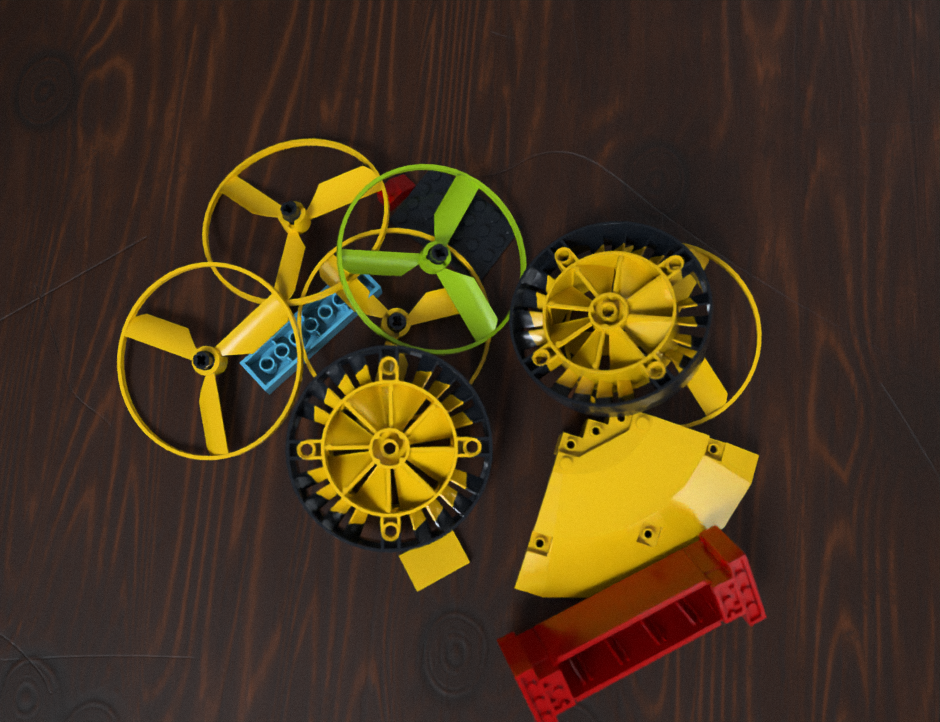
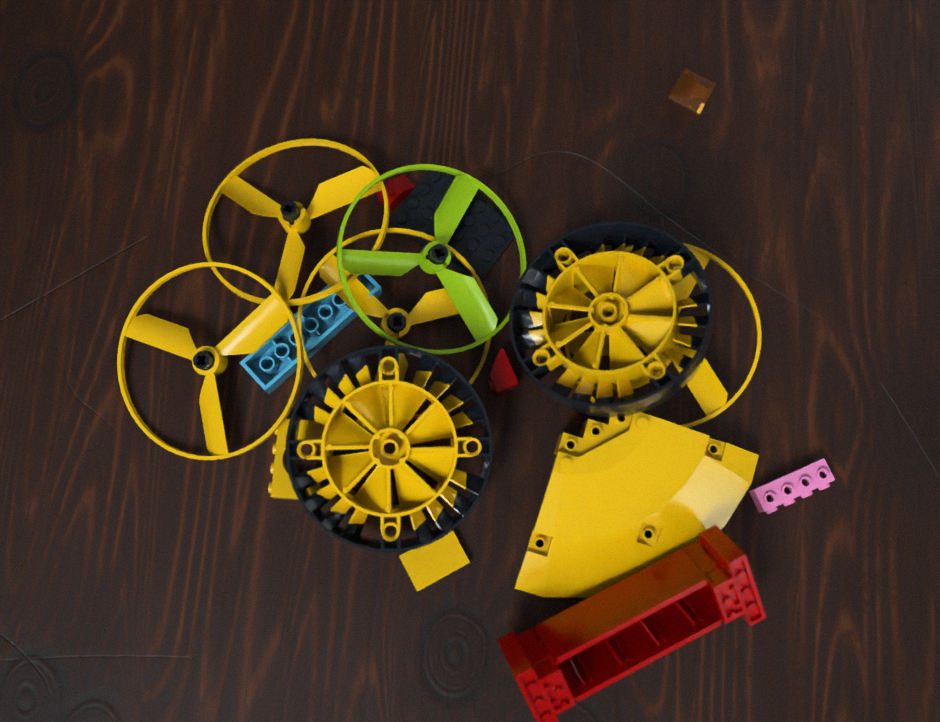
none -> yellow arch [268,419,325,500]
none -> red slope [487,348,519,395]
none -> clear orange slope [668,67,717,114]
none -> bright pink brick [749,458,835,514]

